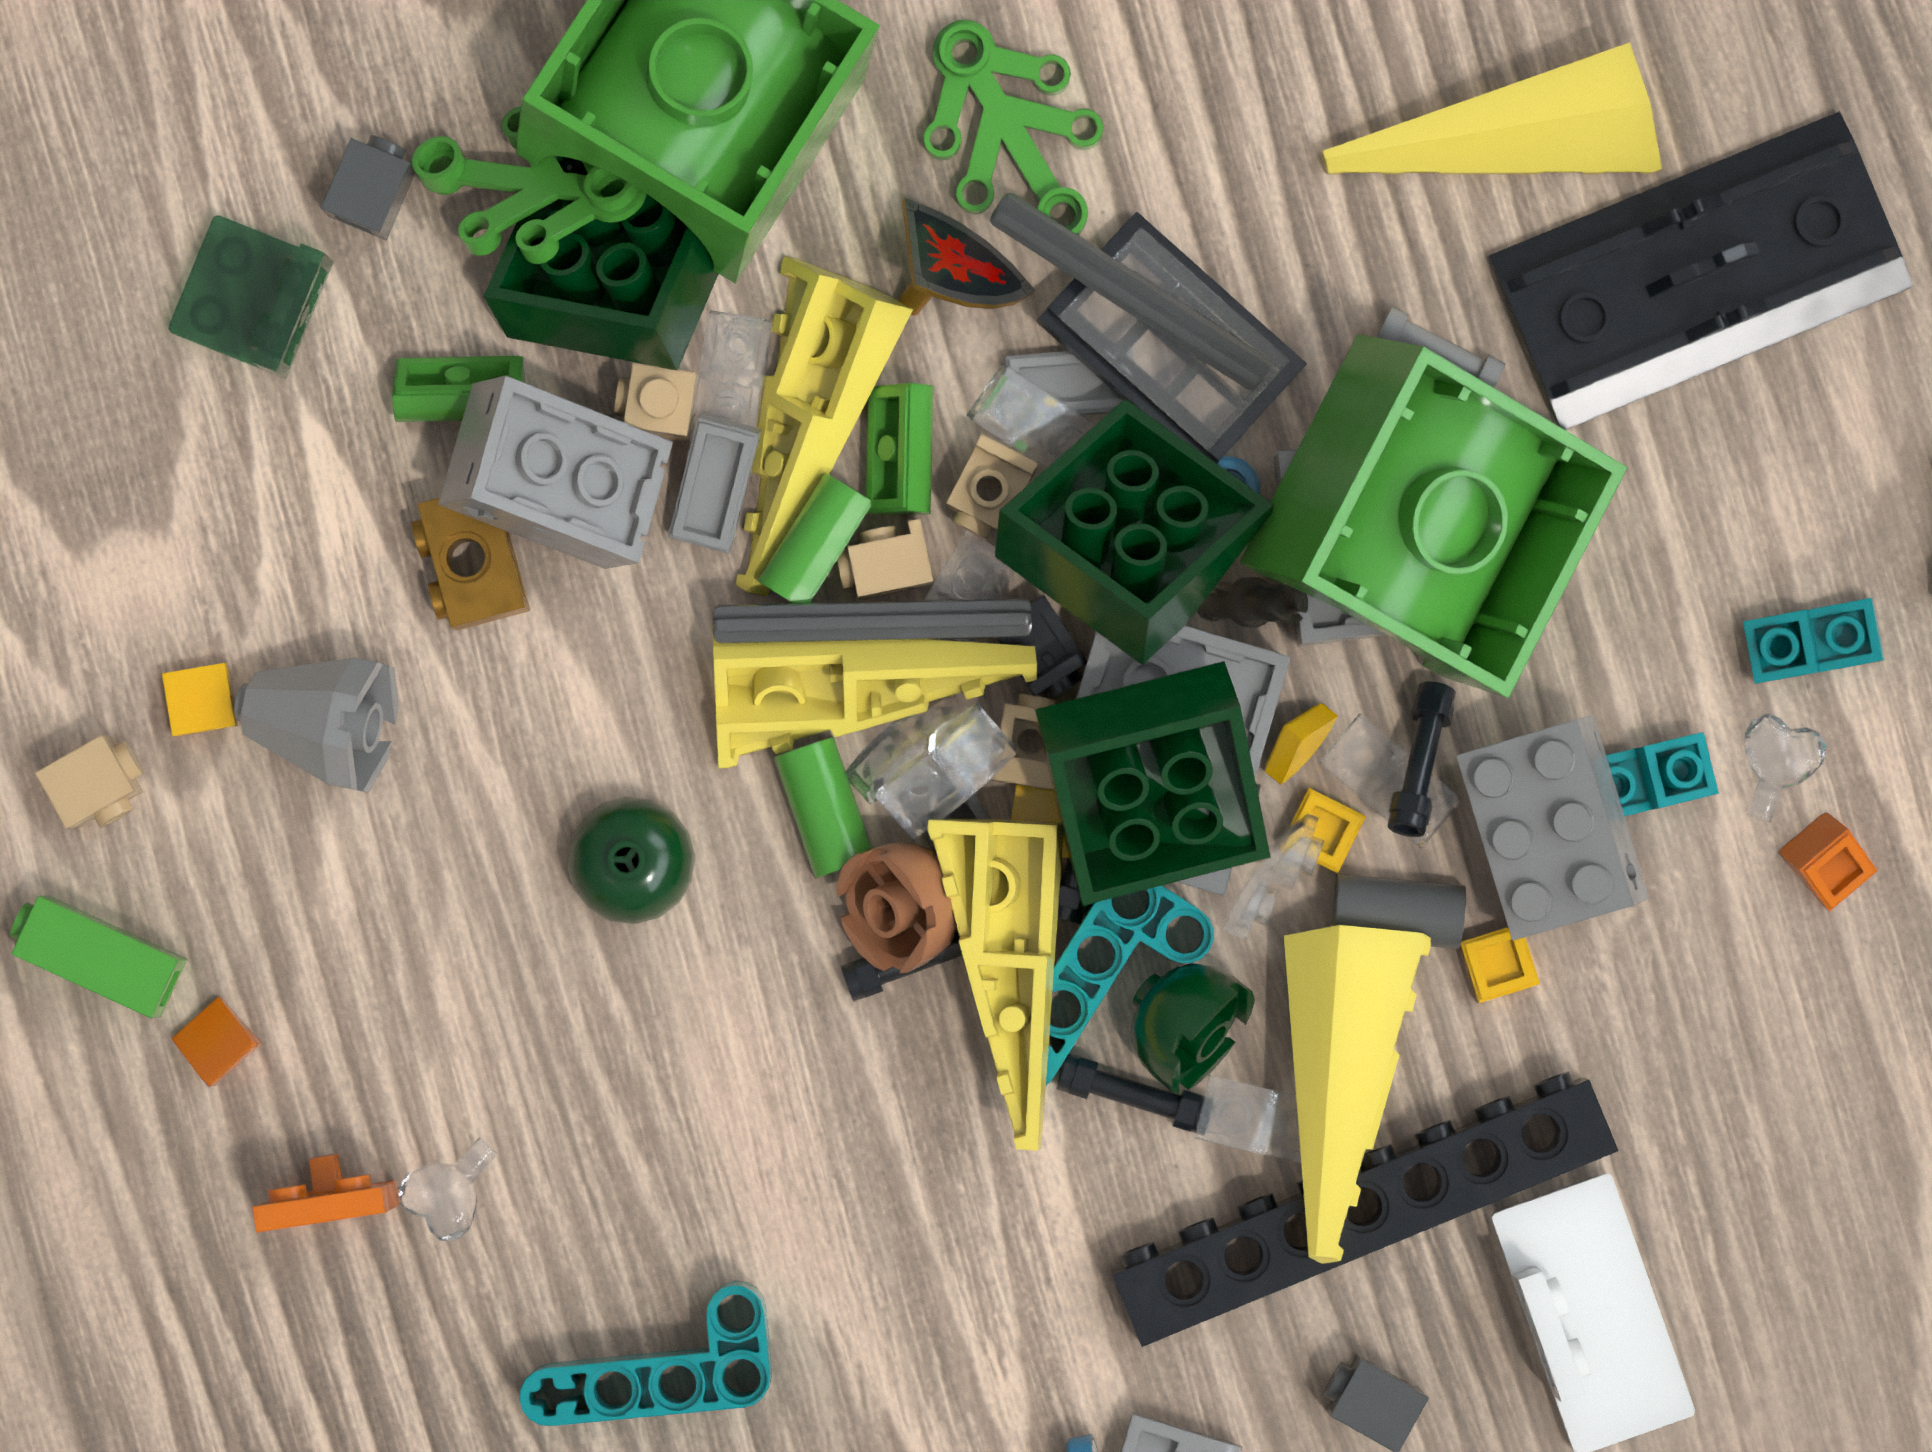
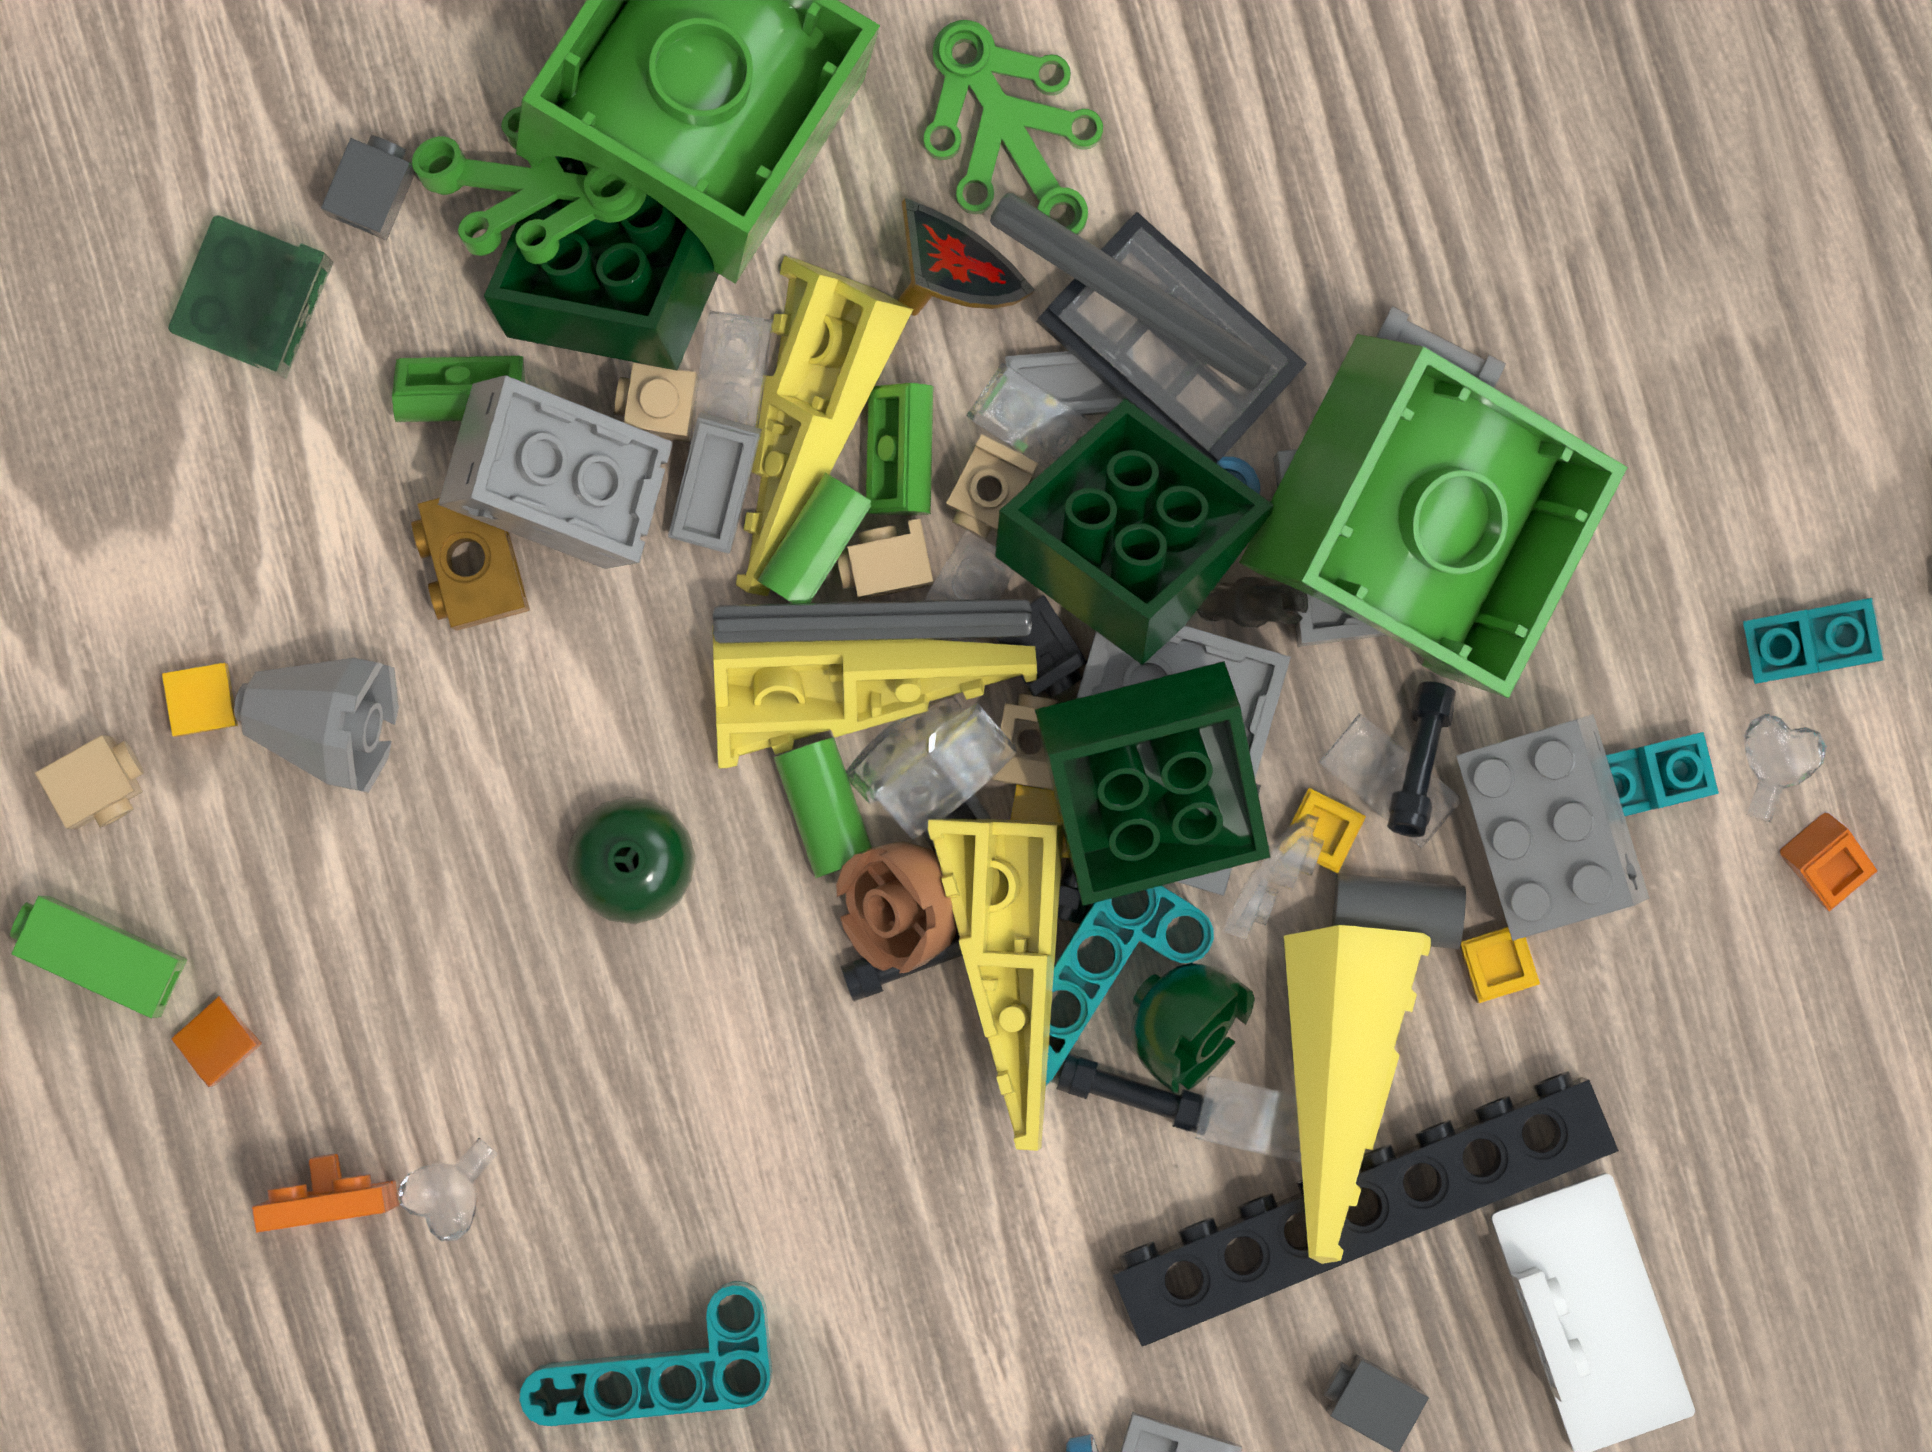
yellow tile [1264,703,1338,785] -> none
light yellow wedge [1321,42,1662,175] -> none
black hinge [1488,111,1913,430] -> none

